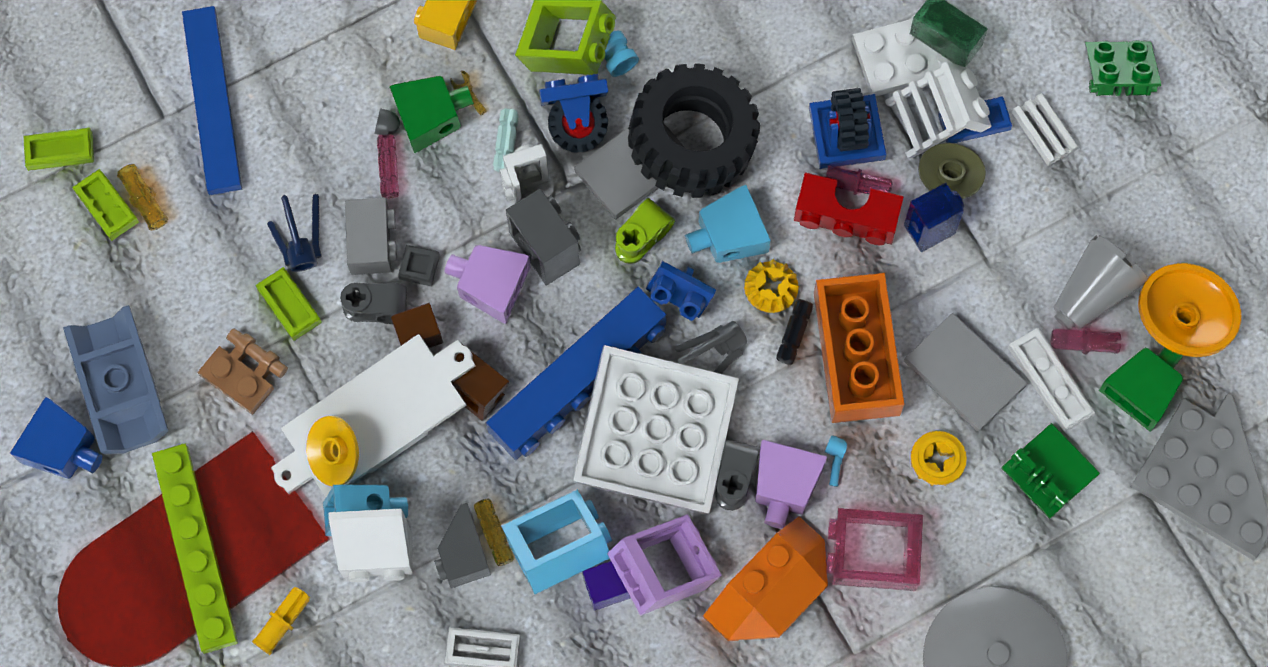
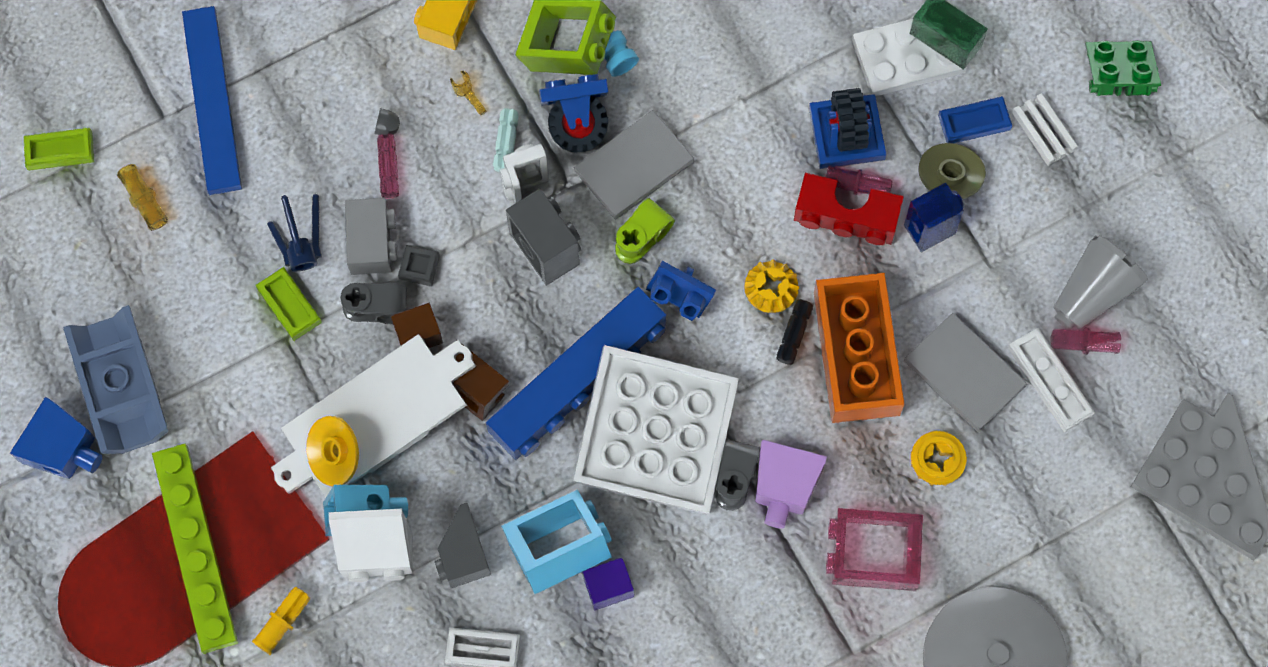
lime plate [72,169,139,241] -> none
medium nougat plate [198,328,288,415] -> none
green torso [389,76,474,153] -> none
lavender torso [445,245,531,324] -> none
clear yellow axle [474,498,514,566] -> none
lavender window [607,514,722,616] -> none
black tyre [628,63,760,198] -> none
dark grey plant [675,321,747,374] -> none
medium azure torso [685,185,771,263] -> none
orange wedge [703,516,828,641] -> none
medium azure hand [825,435,847,487] -> none
white plate [885,61,992,159] -> none
green hinge [1001,423,1100,519] -> none
green torso [1098,347,1183,432] -> none
light orange dish [1138,263,1241,357] -> none

